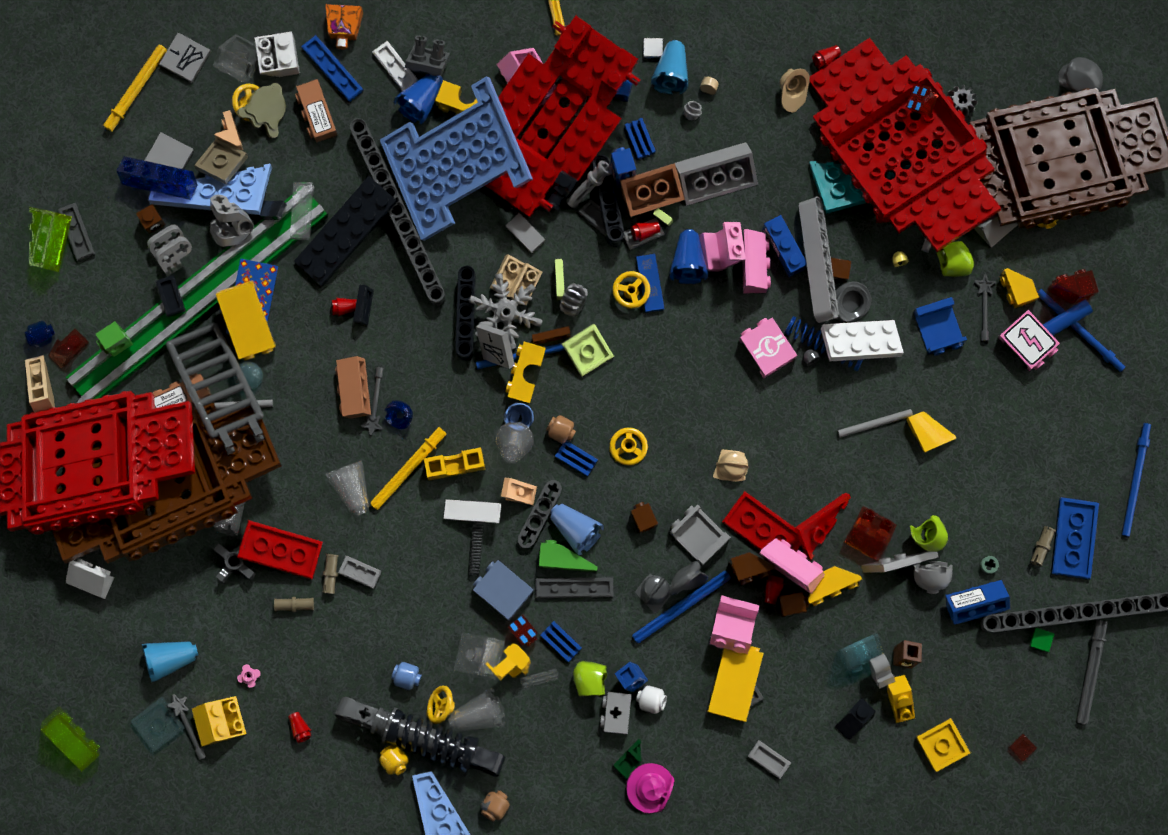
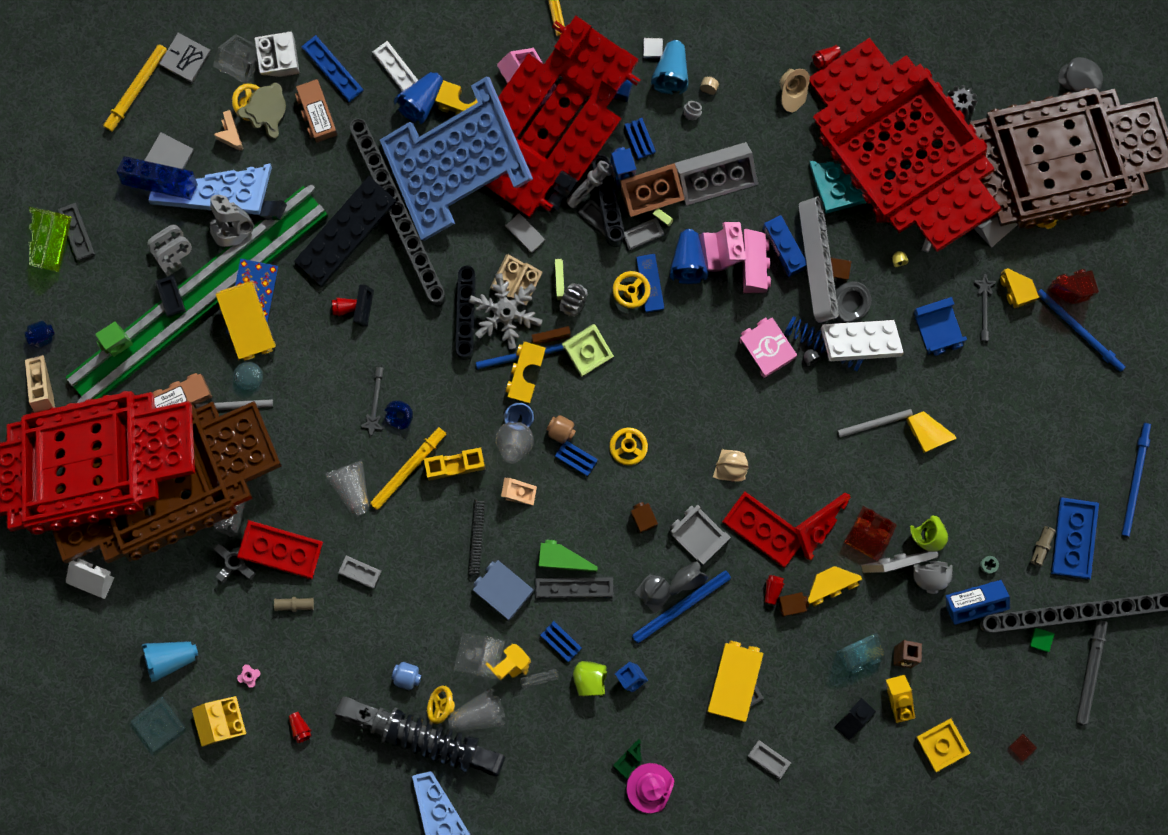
clear neon green wedge [40,706,100,772] -> none
clear red slope [48,329,89,369] -> none
reddish brown brick [136,204,165,234] -> none
dark grey bar [166,323,264,455] -> none
dark grey piece [166,694,206,760] -> none
dark tan plate [194,138,248,184] -> none
clear plate [290,182,313,240] -> none
dark tan pin [322,554,339,594] -> none
orange torso [326,4,363,50] -> none
nougat brick [335,356,371,418] -> none
yellow head [379,745,409,775] -> none
dark grey plate [405,35,450,76] -> none
white tile [444,500,501,523] -> none
light grey tile [476,323,515,369] -> none
medium nougat head [480,791,510,821] -> none
clear red brick [508,615,538,646] -> none
dark grey beam [518,480,562,549] -> none
medium blue cone [550,504,604,555] -> none
light grey brick [600,692,631,734] -> none
red cone [631,222,660,241] -> none
white head [636,686,667,714] -> none
bright pink panel [710,596,760,654] -> none
reddish brown slope [729,552,776,586] -> none
bright pink slope [760,538,825,594] -> none
light grey leg [869,654,895,689] -> none
clear red brick [906,85,938,117] -> none
lime piece [937,241,974,277] -> none
panel [998,310,1060,371] -> none
blue piece [1043,299,1093,336] -> none

